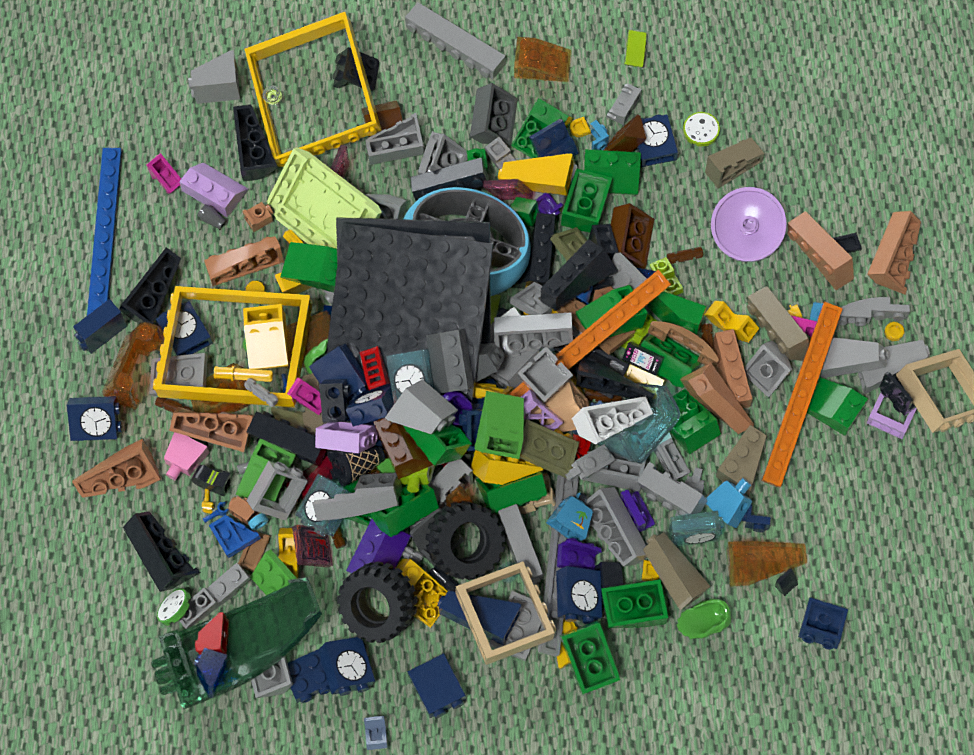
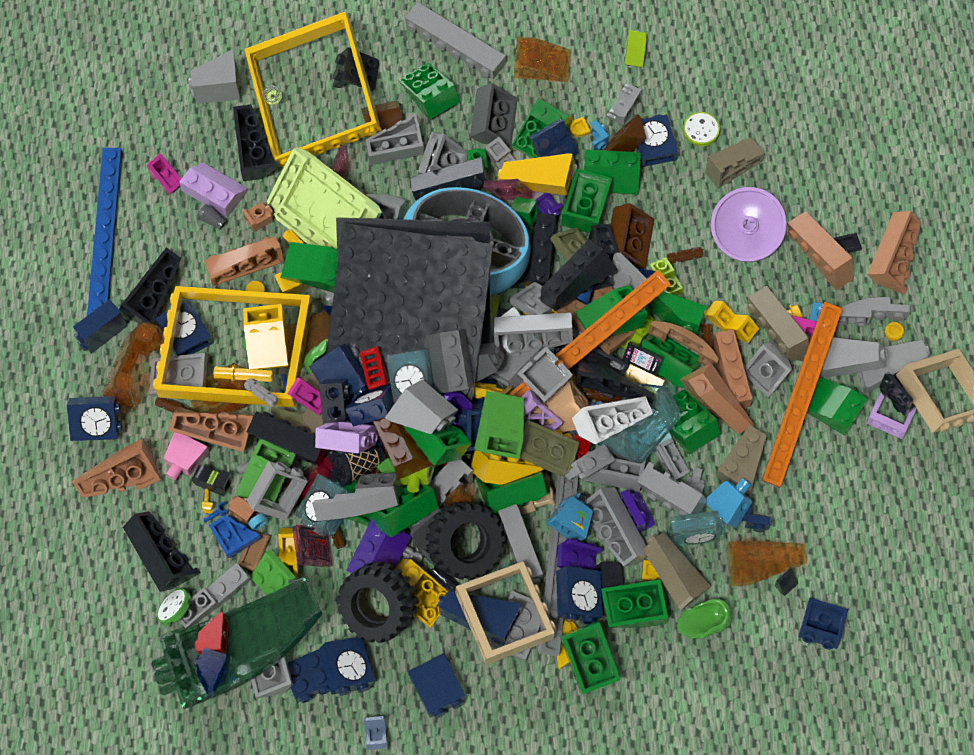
none -> green slope [399,63,460,119]

